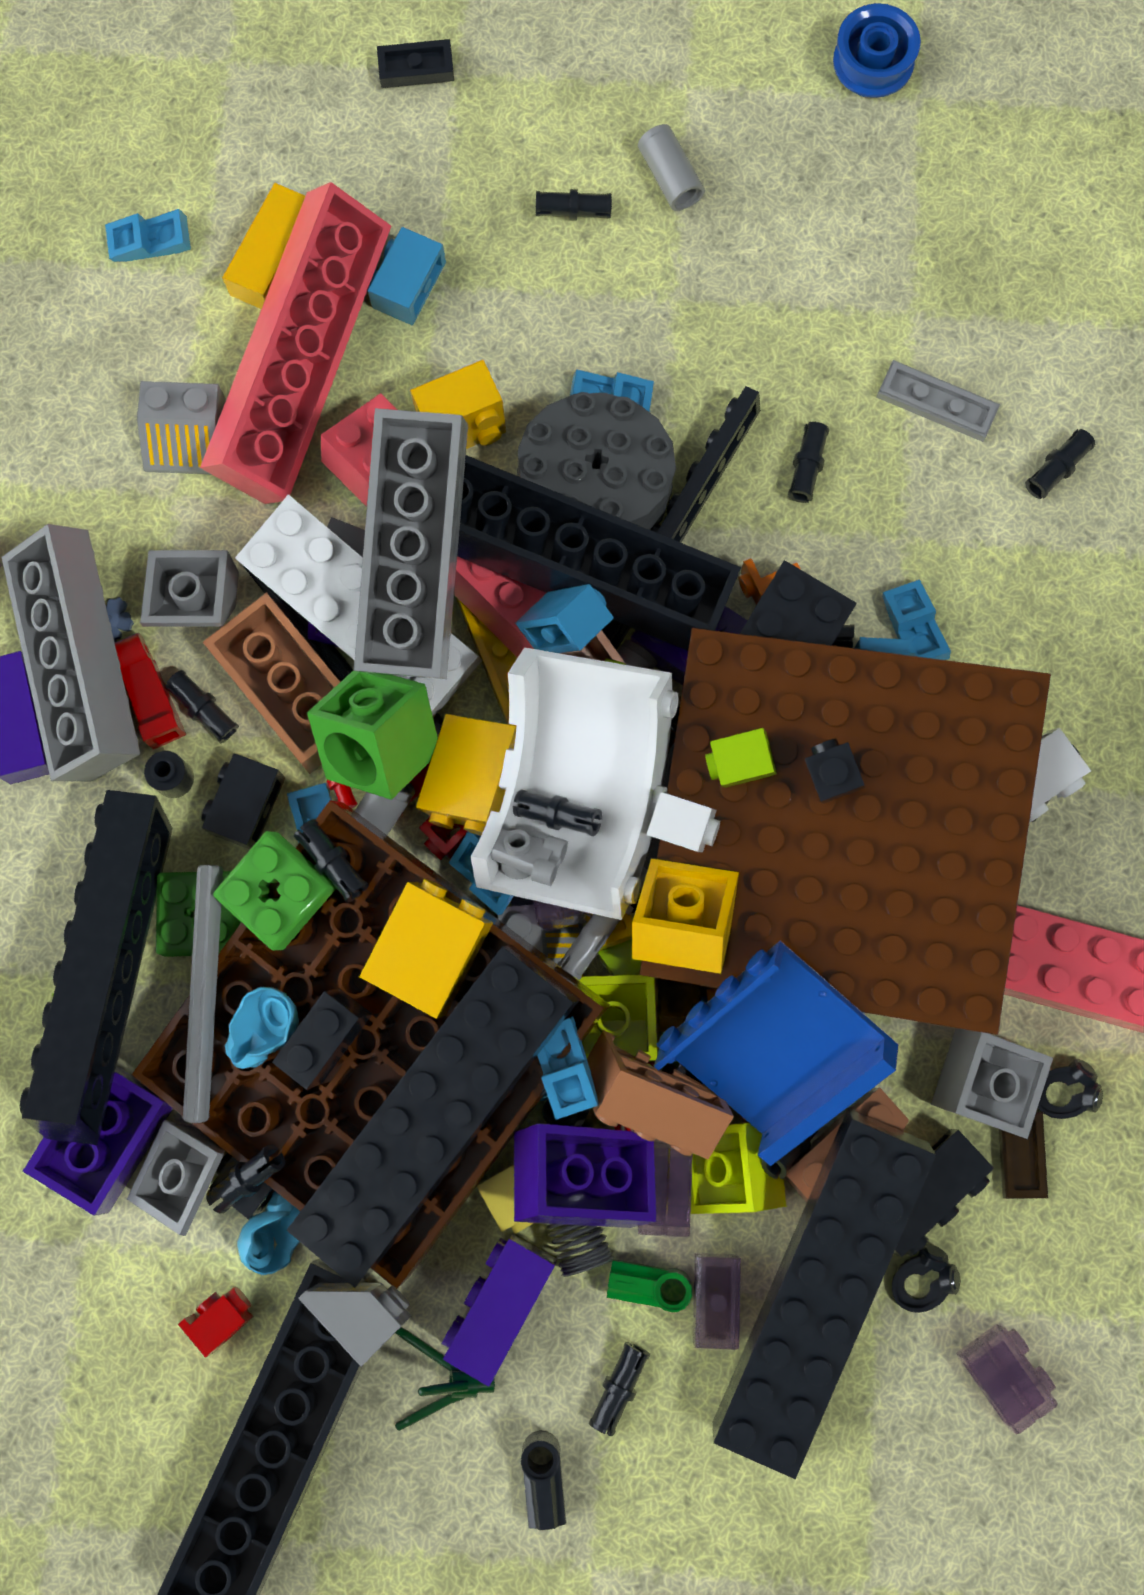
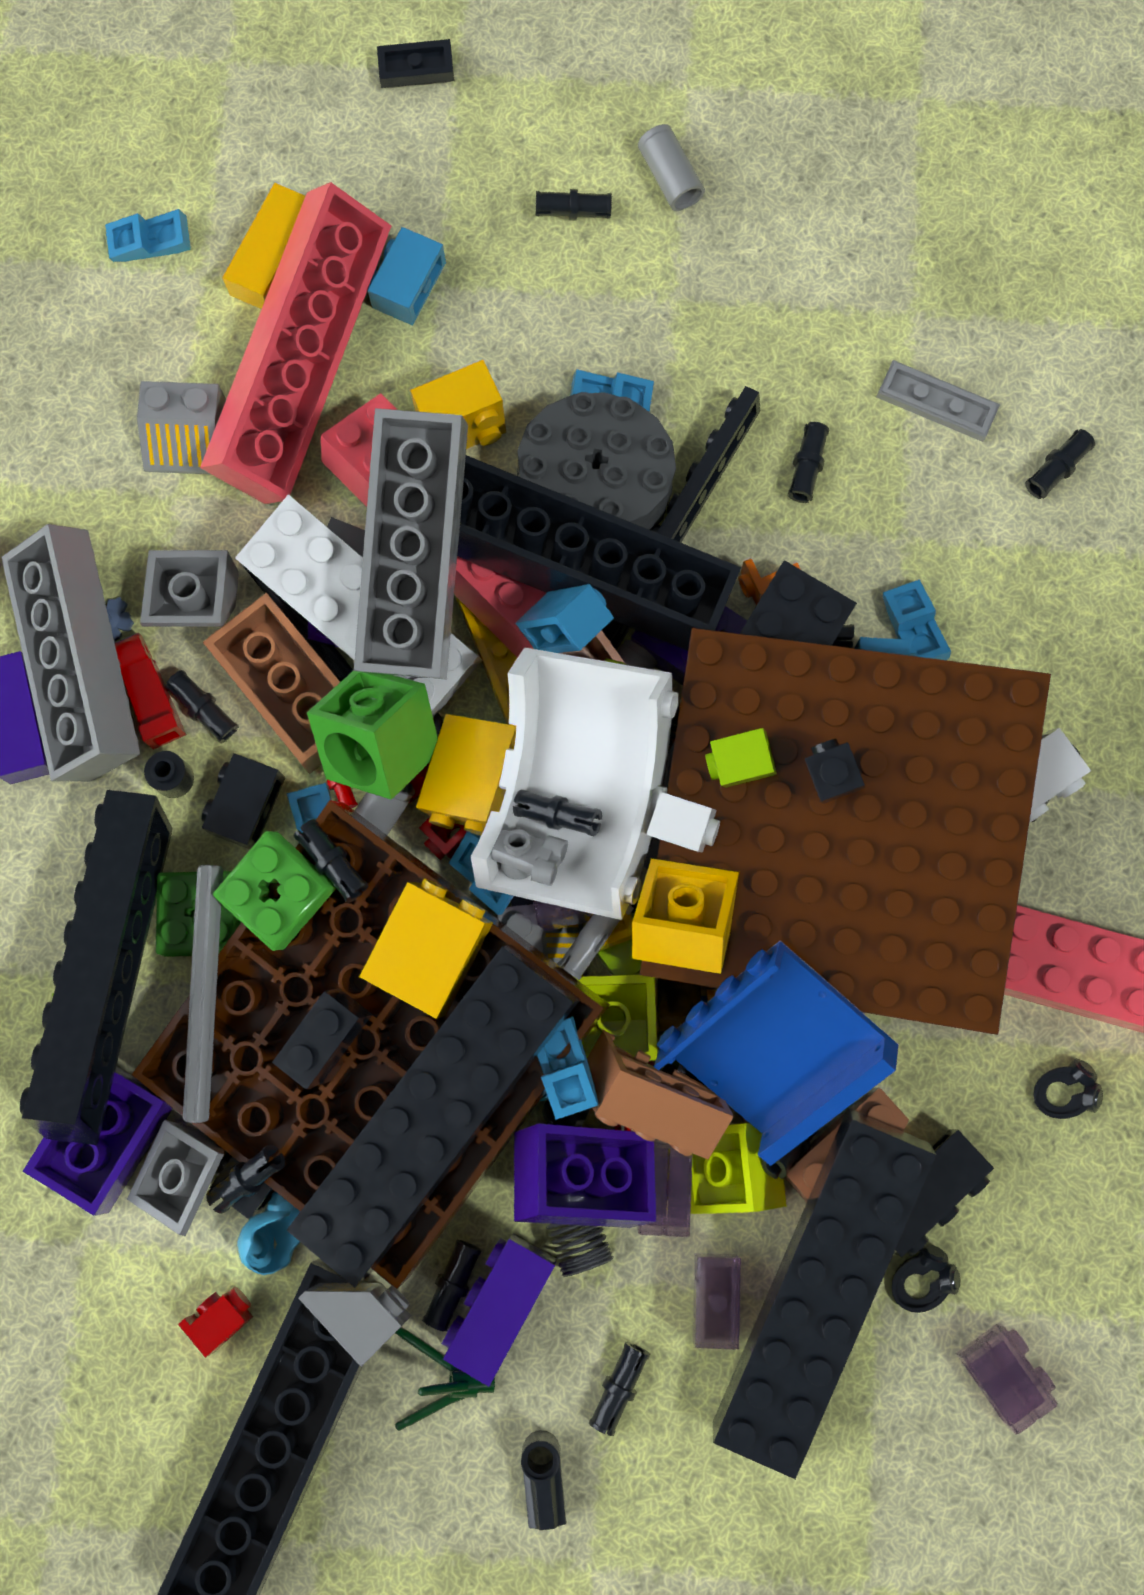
medium azure hair [225,987,299,1069] -> none
light yellow brick [477,1165,533,1234] -> none
green piece [607,1259,693,1312] -> none
blue wheel [833,3,921,98] -> none
light grey slope [931,1028,1053,1139] -> none
dark brown tile [999,1112,1048,1199] -> none
none -> black pin [422,1239,482,1332]

